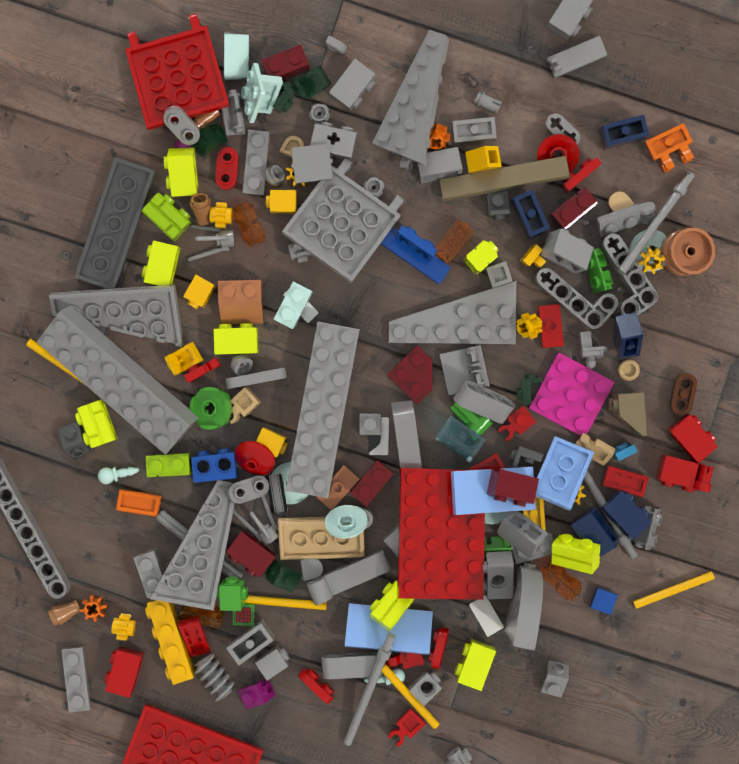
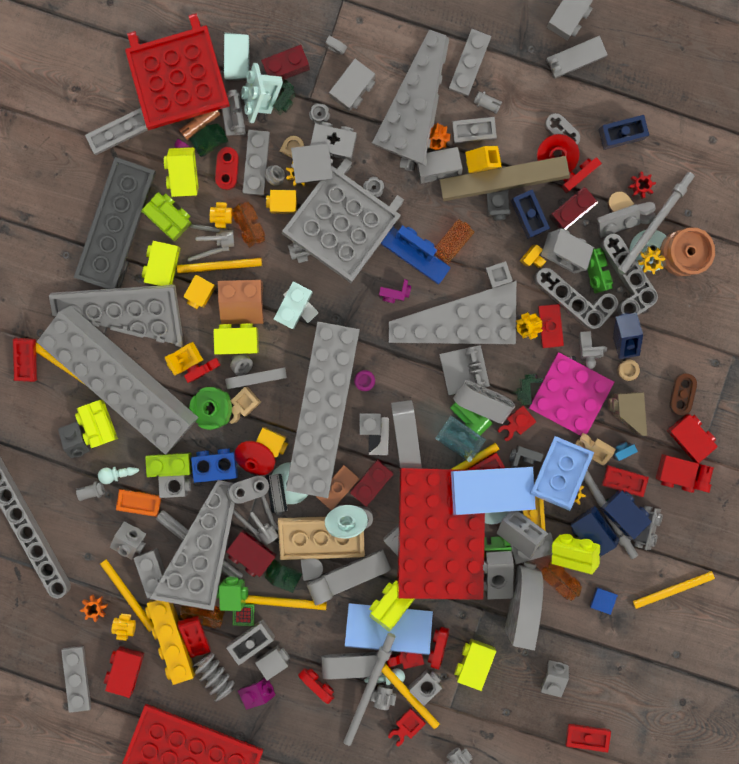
medium nougat cone [48,600,81,626] -> none
light grey plate [164,106,200,145] -> none
medium nougat cone [190,193,211,226] -> none
clear green bracket [293,66,331,99] -> none
dark red plate [387,345,432,404] -> none
neon yellow brick [464,240,498,274] -> none
white sticker [469,595,504,637] -> none
dark red brick [487,469,539,507] -> none
orange plate [644,123,694,174] -> none
none -> red plate [13,338,37,382]
none -> light grey pin [76,481,105,501]
none -> light grey plate [85,108,148,155]
none -> yellow bar [100,559,154,632]
none -> light grey brick [110,521,146,560]
none -> light grey brick [158,475,191,498]
none -> yellow bar [177,258,262,273]
none -> magenta tile [354,370,375,391]
none -> light grey gear [370,685,397,710]
none -> magenta bracket [379,279,411,304]
none -> light grey plate [448,29,491,97]
none -> yellow bar [452,443,500,470]
none -> red plate [565,724,611,753]
none -> red gear [628,172,656,199]

